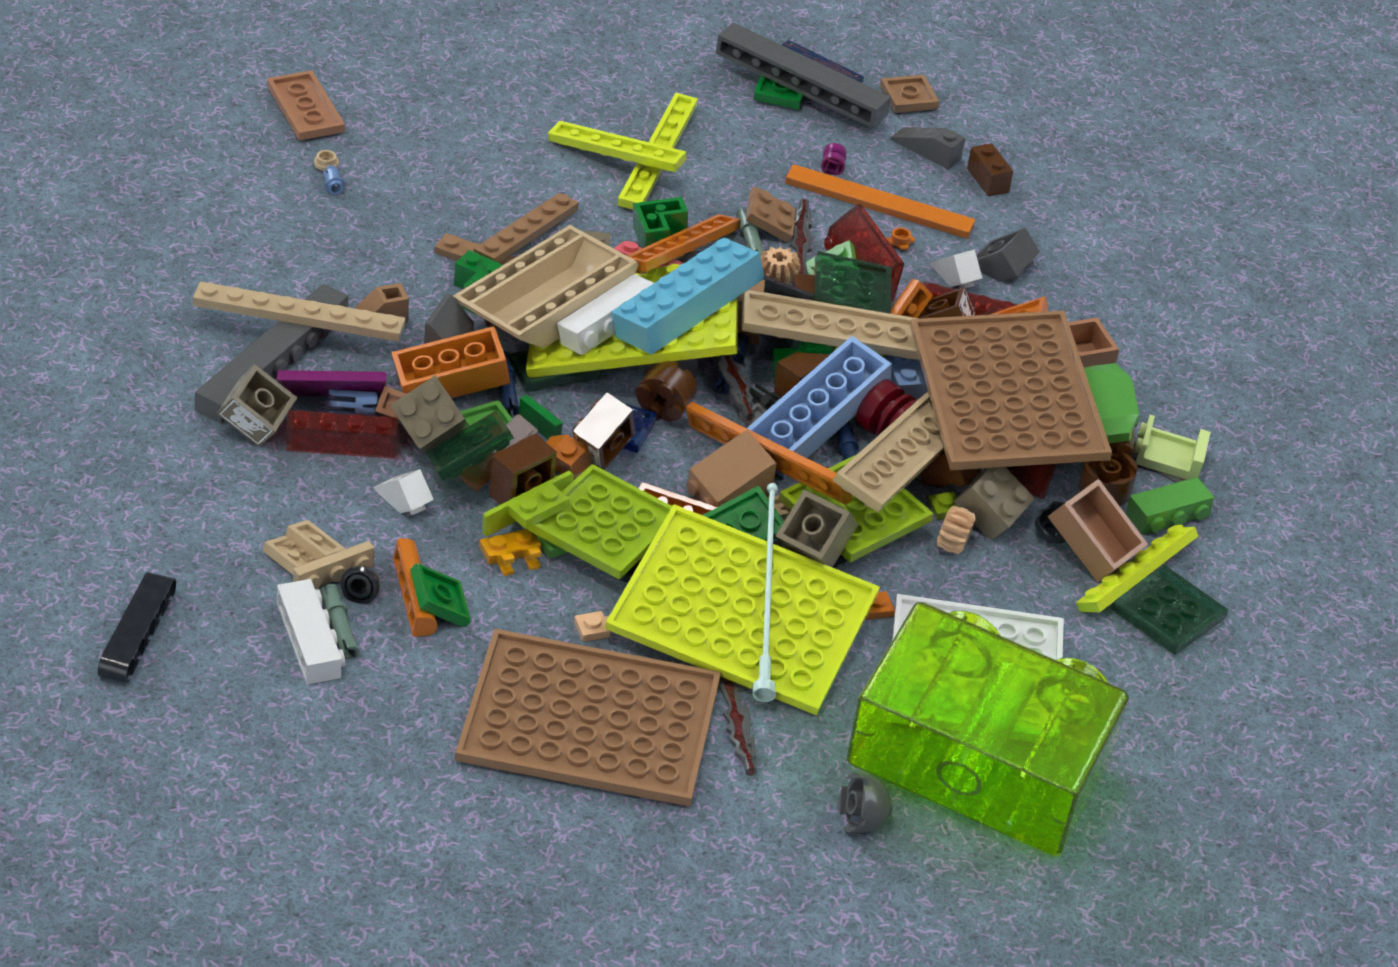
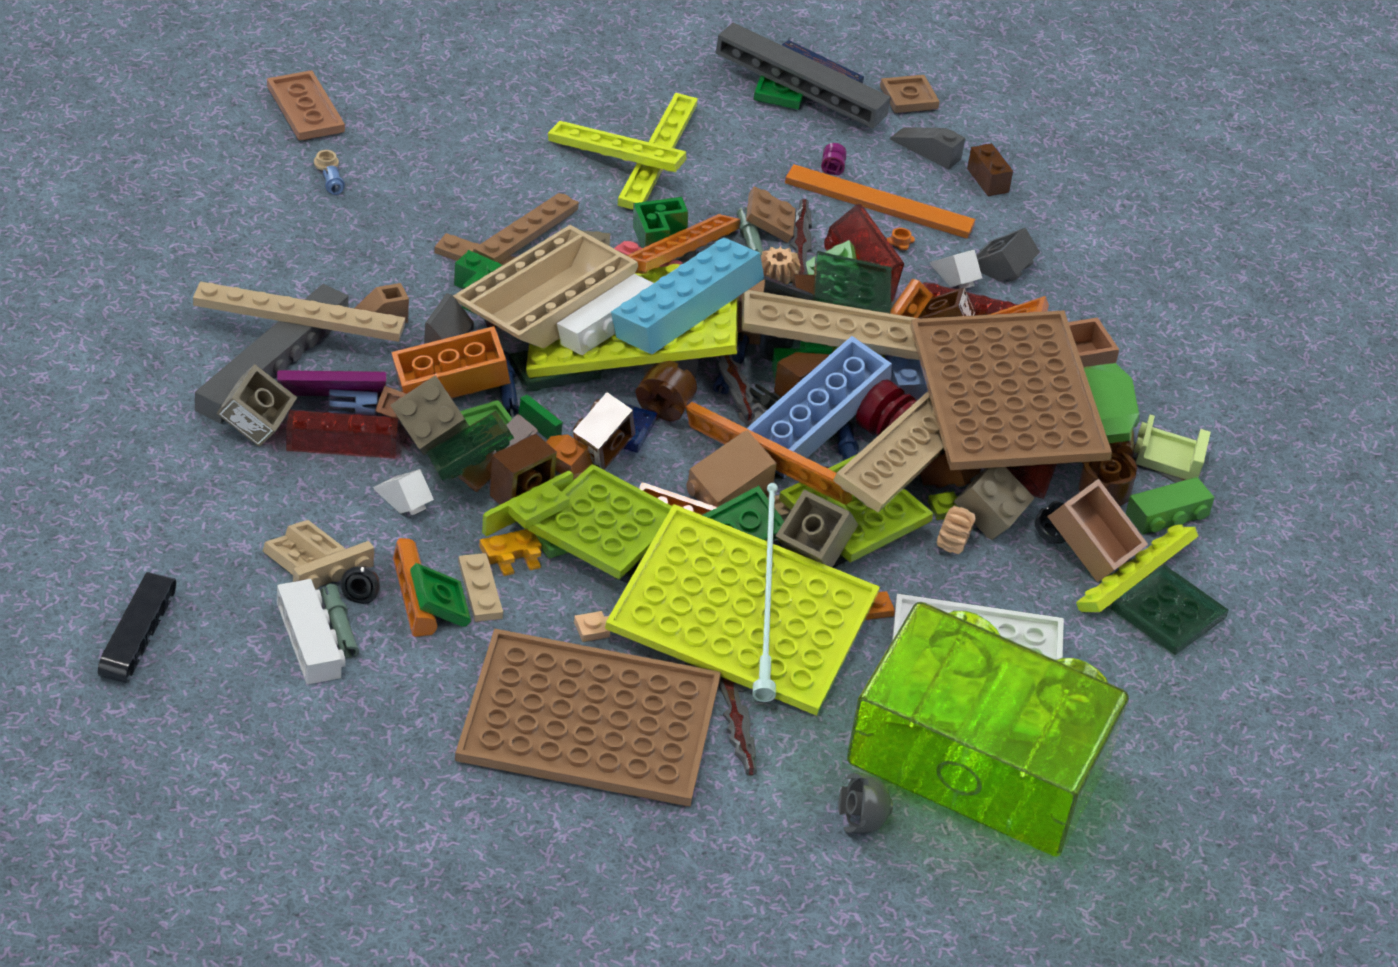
none -> tan plate [458,553,503,622]

